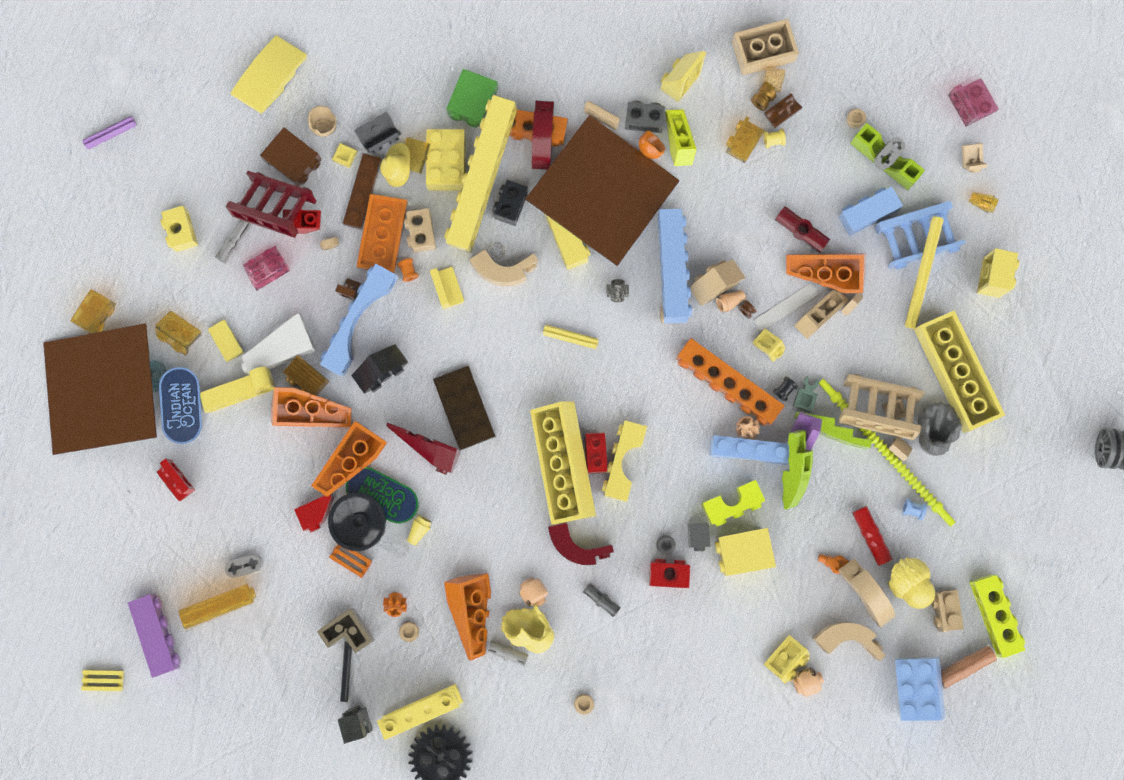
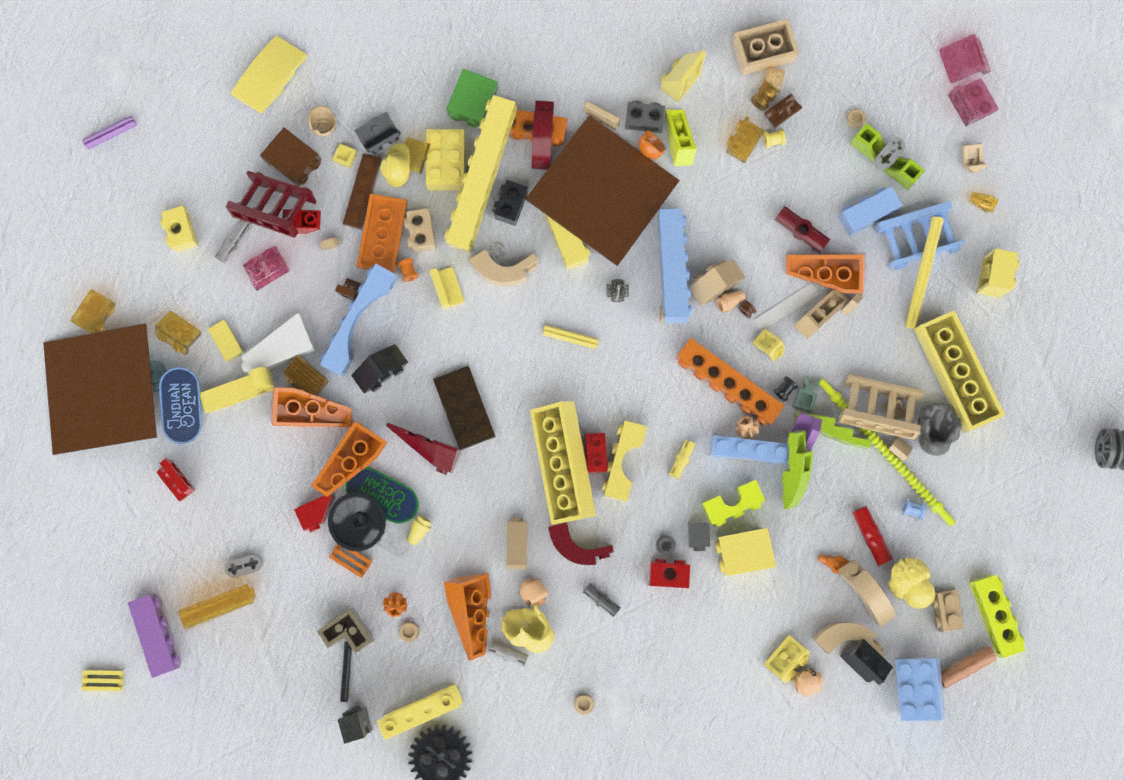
none -> tan slope [506,518,528,569]
none -> light yellow pin [668,440,696,479]
none -> black bracket [840,639,893,685]
none -> clear pink bracket [939,34,991,84]

